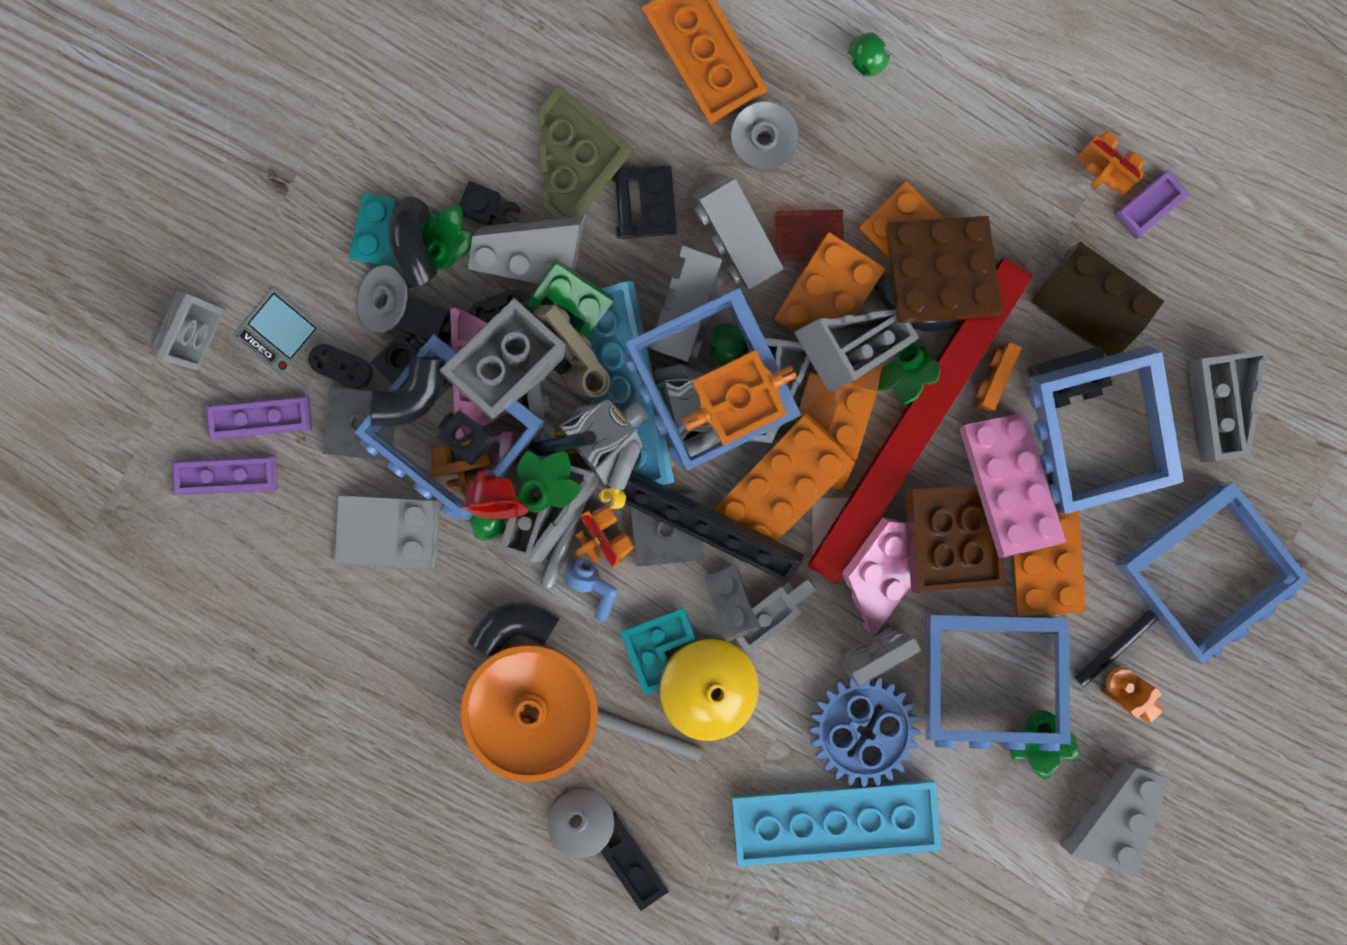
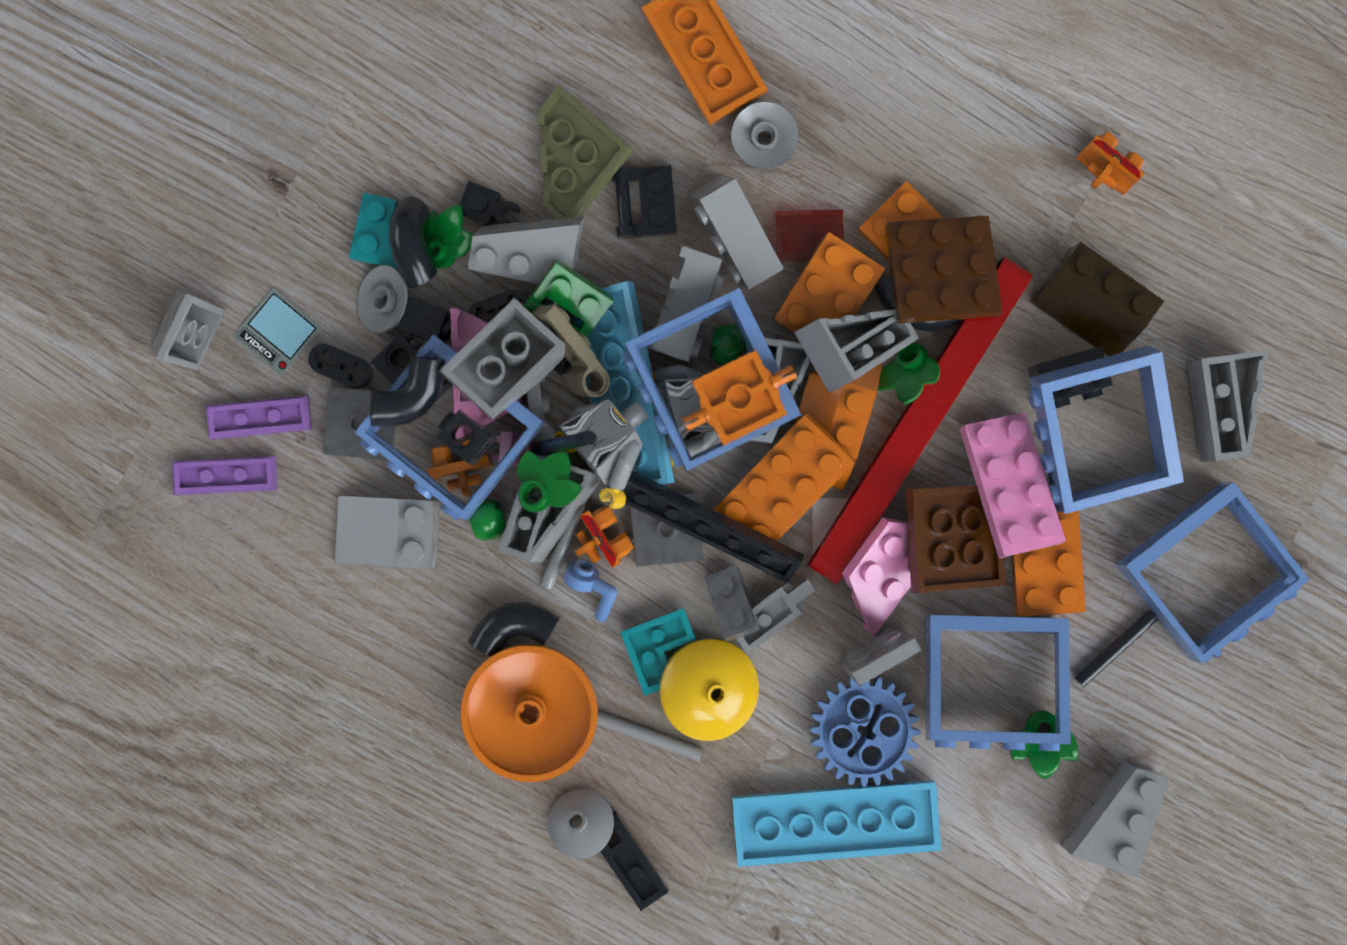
red piece [460,470,528,519] -> none
green piece [848,32,890,77] -> none
orange plate [975,342,1022,412] -> none
orange hips [1100,667,1163,723] -> none
medium lavender tile [1114,169,1190,240] -> none

